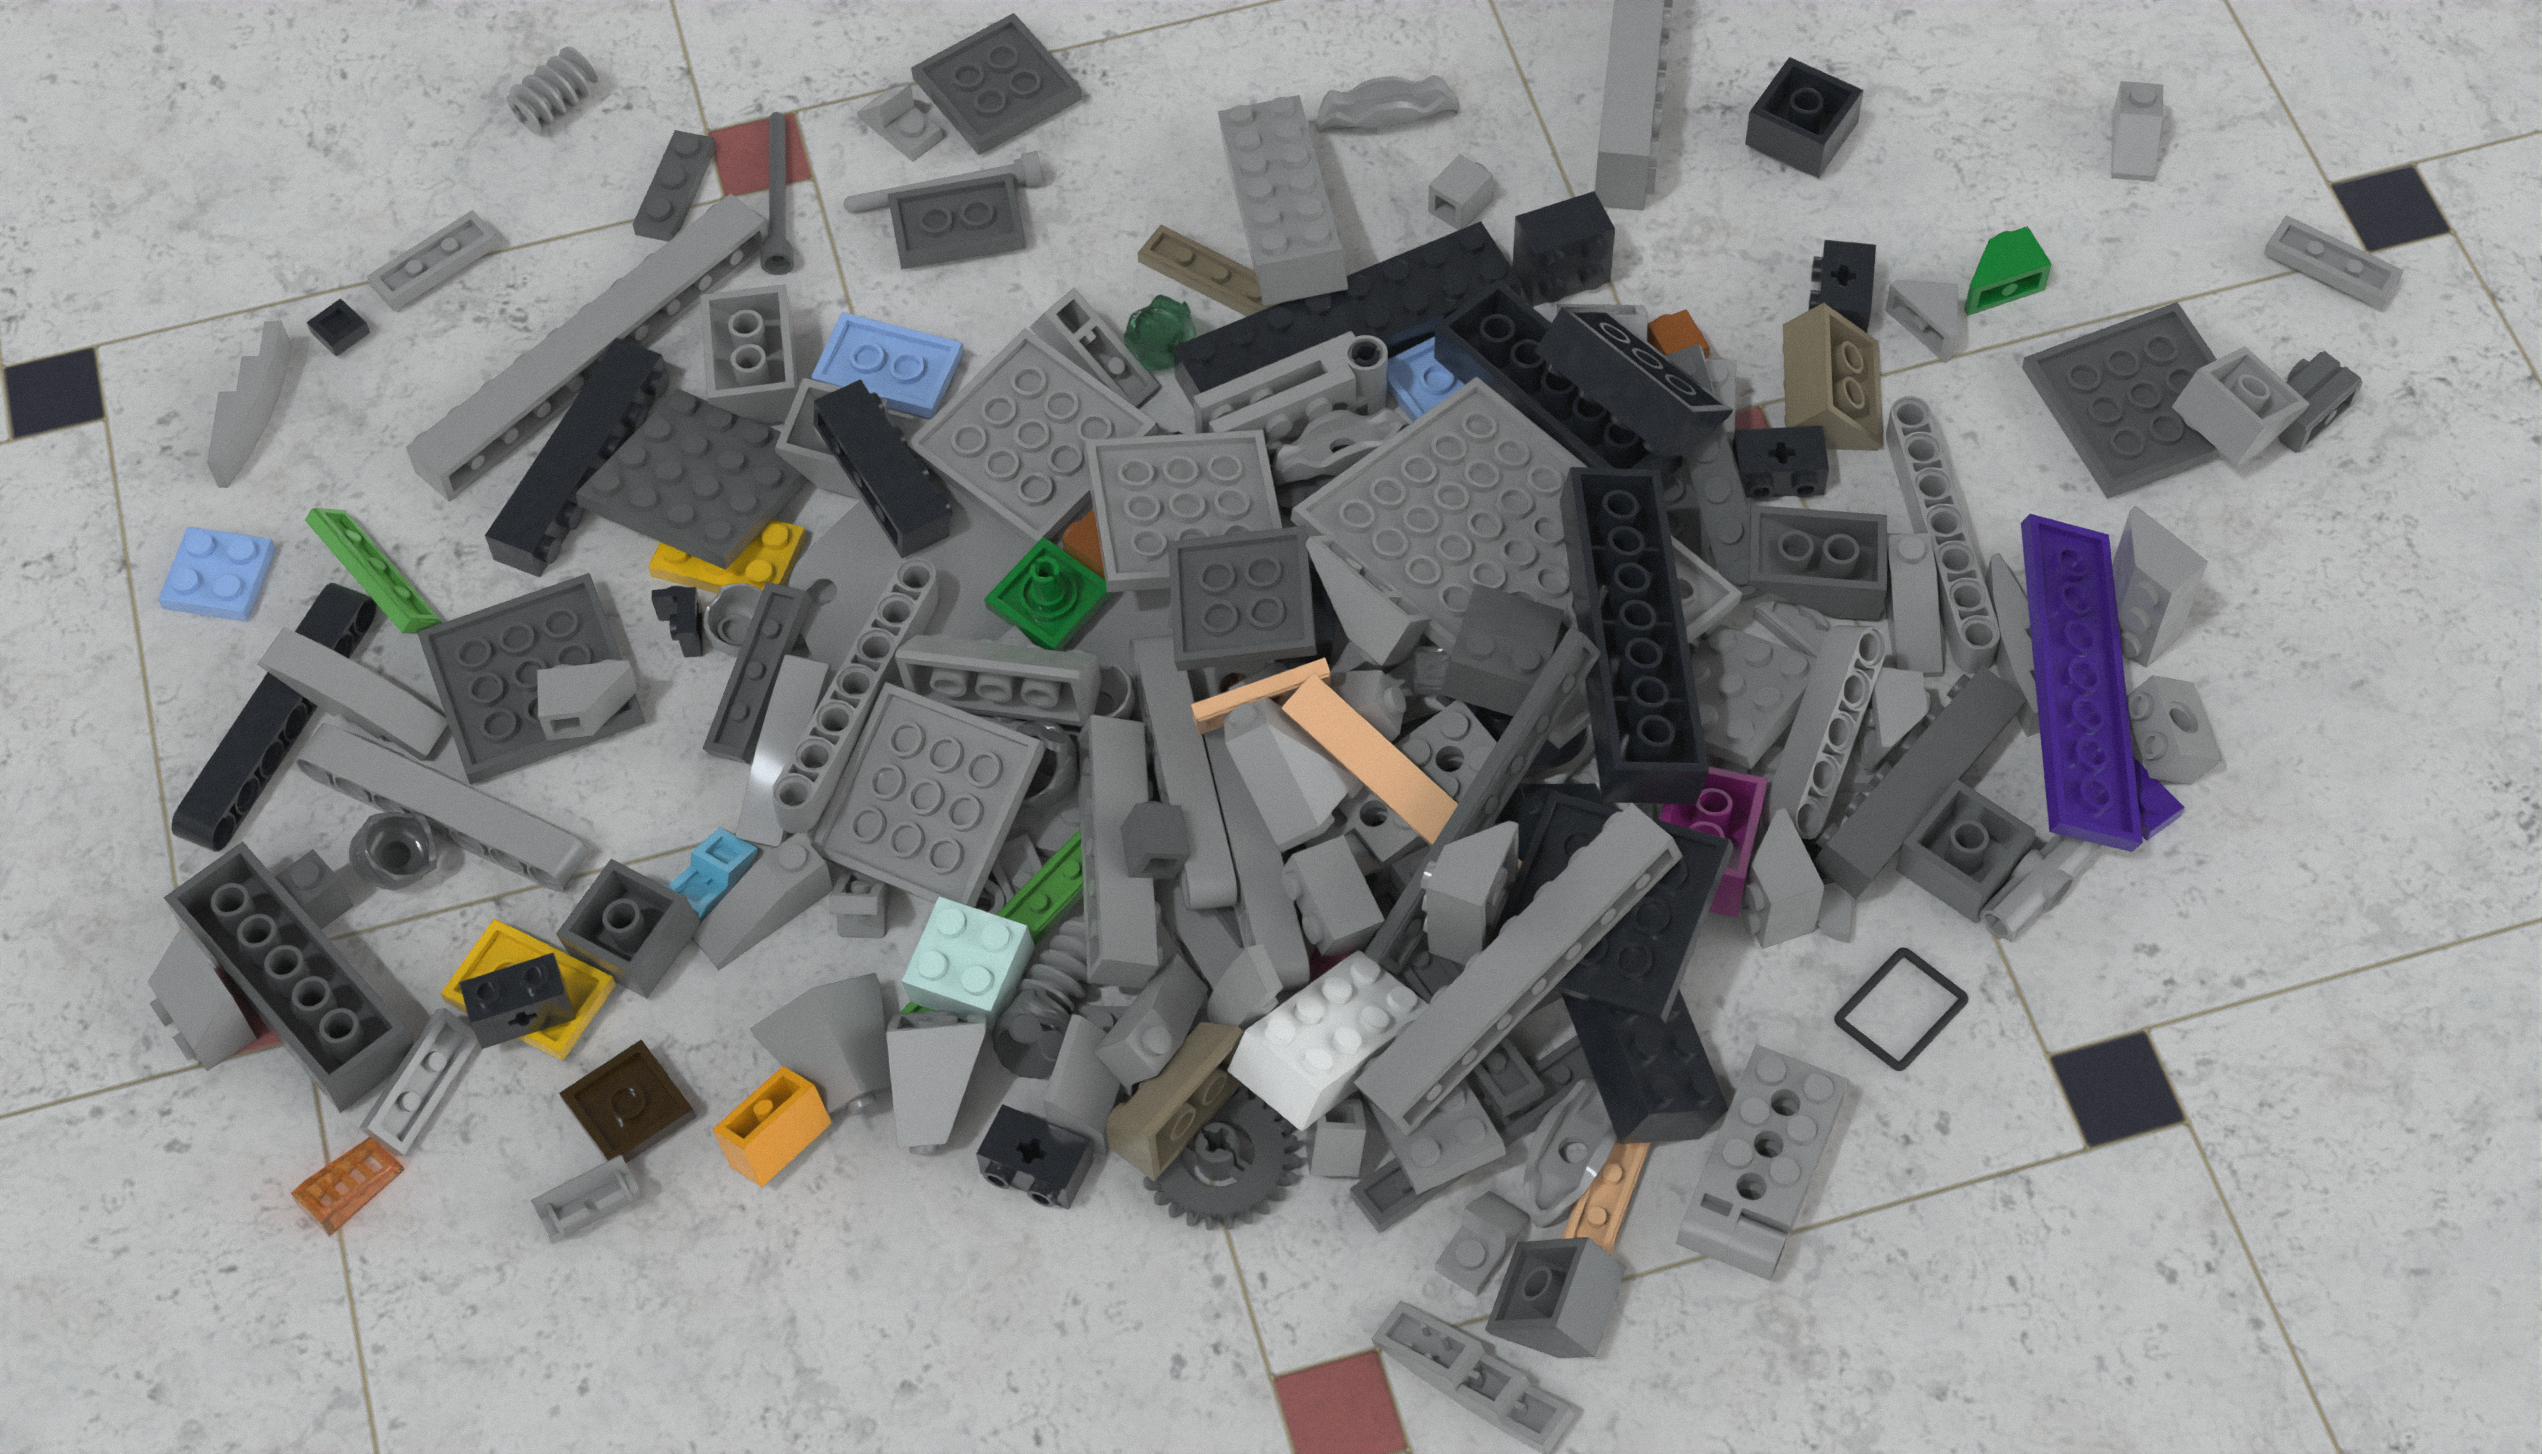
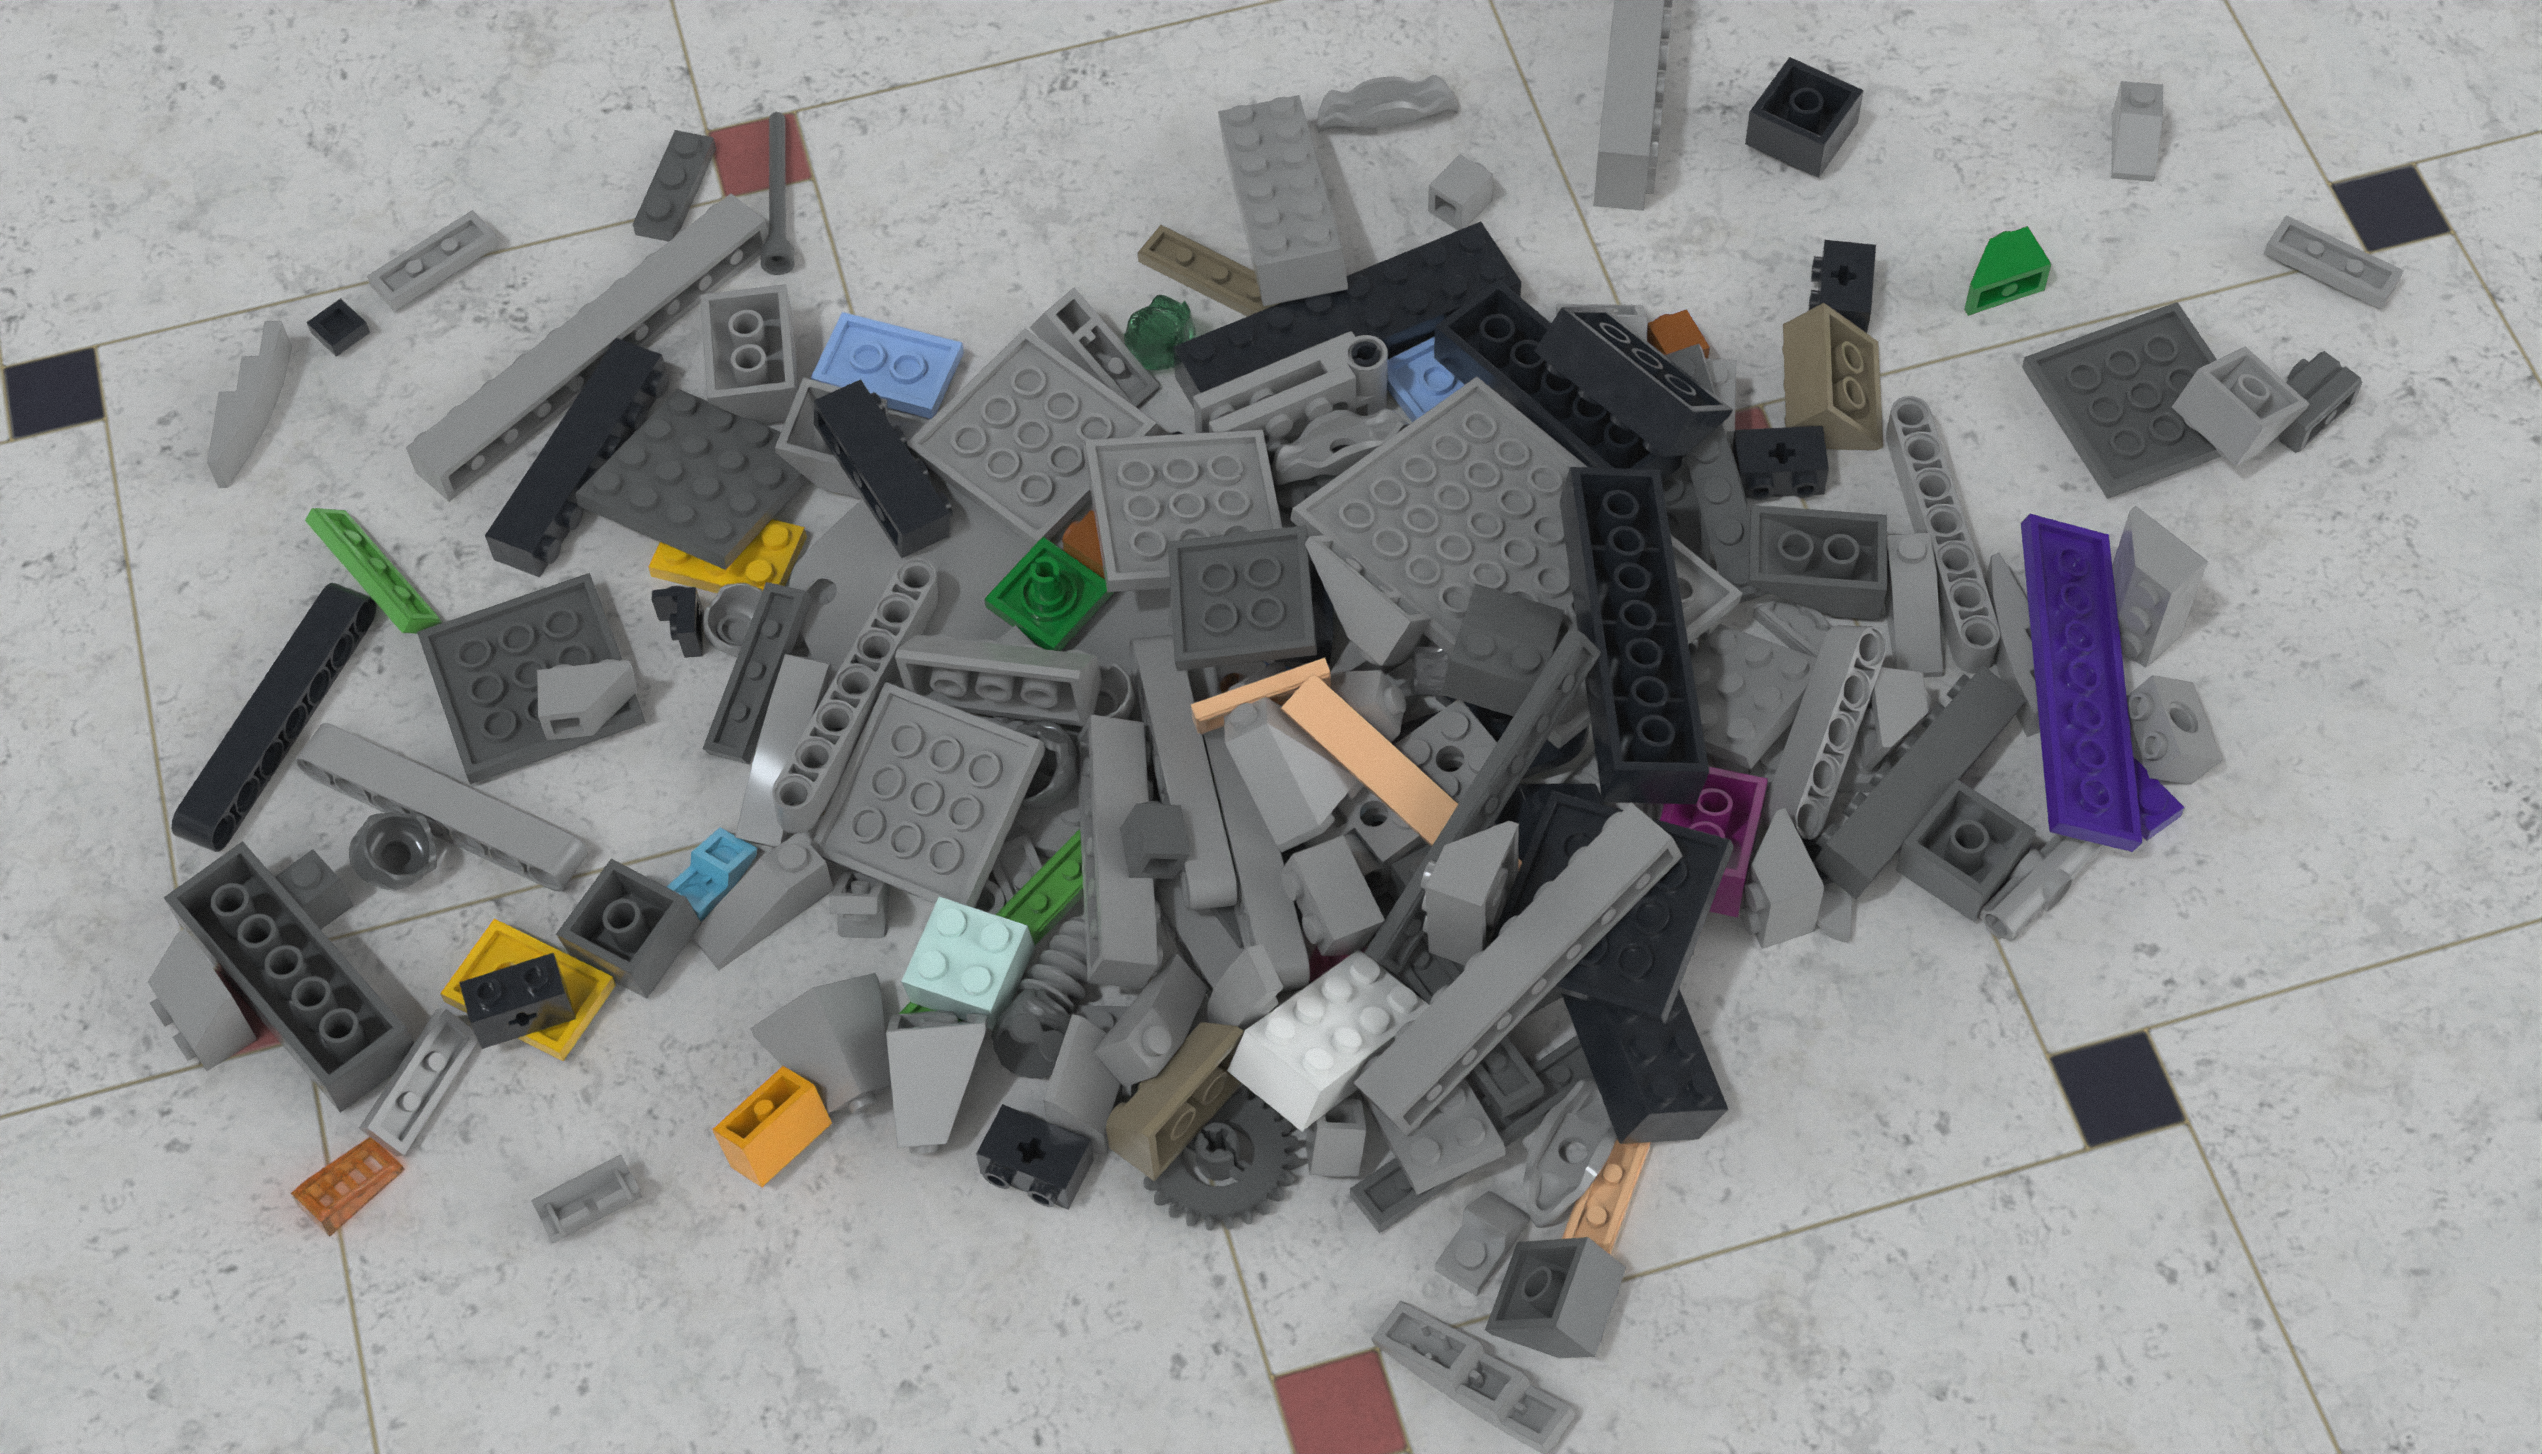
light blue plate [158,526,276,622] -> none
light grey slope [257,627,448,761] -> none
light grey piece [507,46,598,134] -> none
dark brown plate [559,1040,696,1163] -> none
light grey piece [843,151,1044,213] -> none
light grey slope [857,84,943,162] -> none
dark grey plate [887,173,1026,269] -> none
dark grey plate [911,13,1082,155] -> none
black brick [1512,191,1615,307] -> none
light grey hinge [1676,1044,1849,1281] -> none
black piece [1834,947,1968,1071] -> none
light grey slope [1885,280,1958,363] -> none

